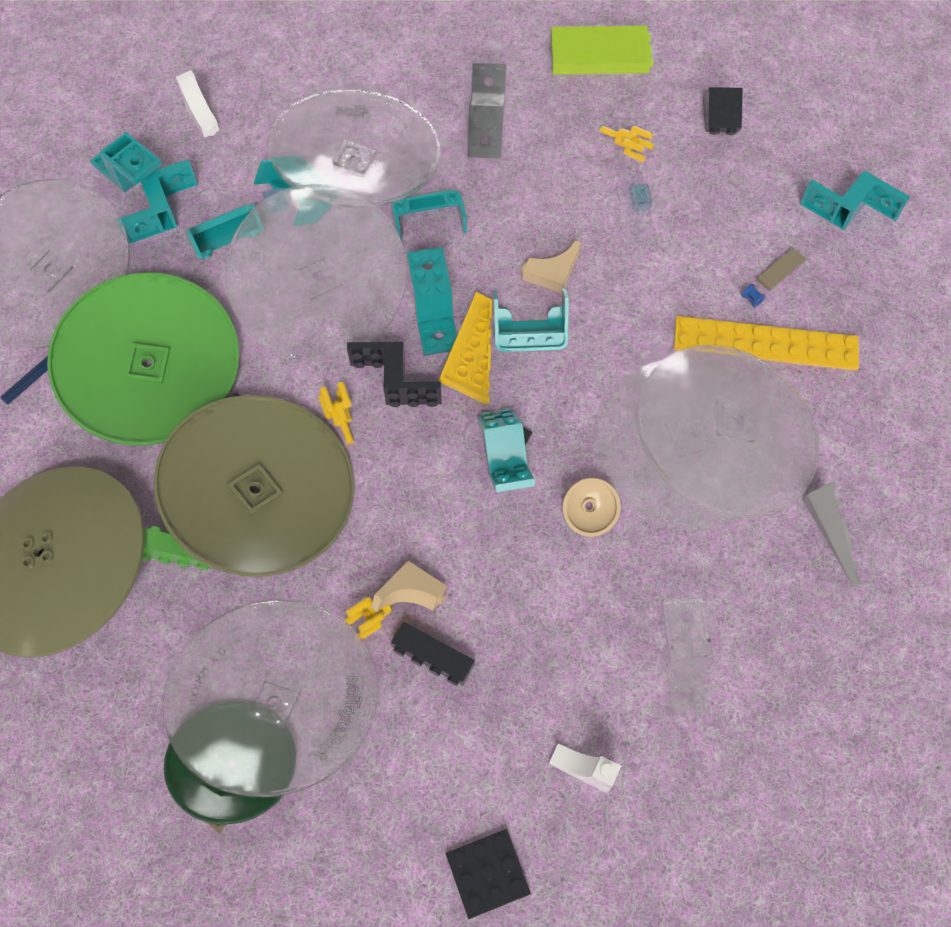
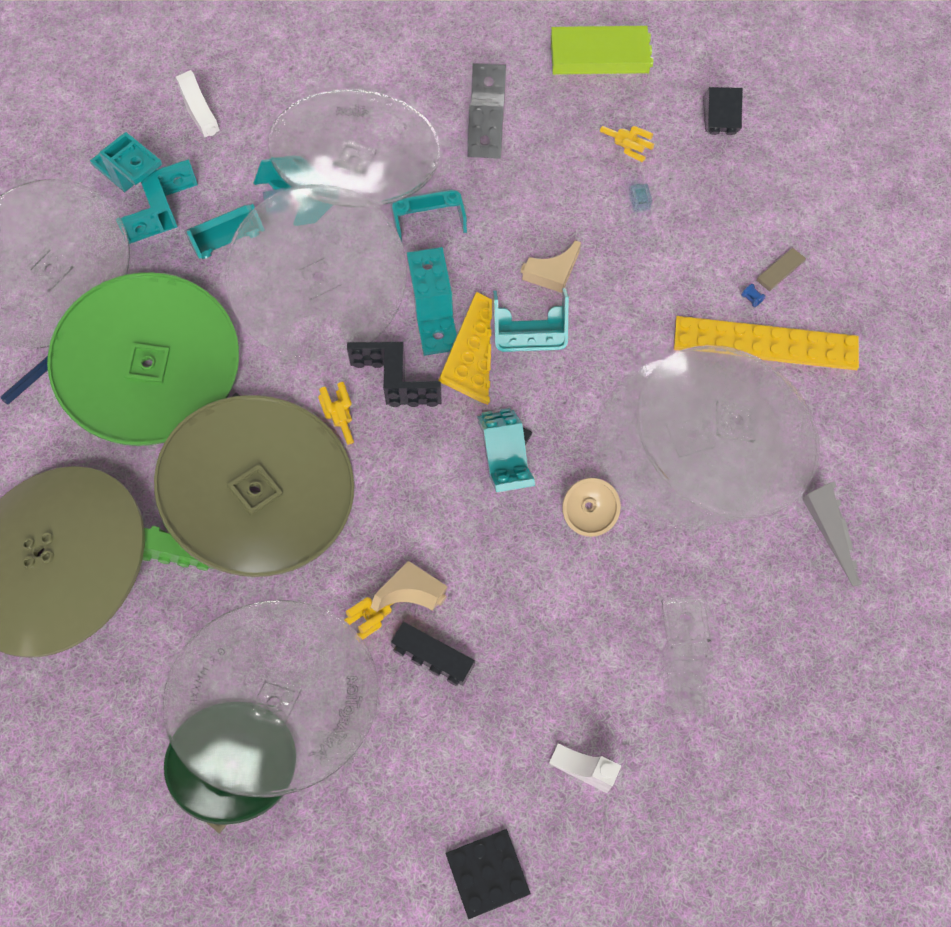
teal bracket [800,170,910,230] -> none

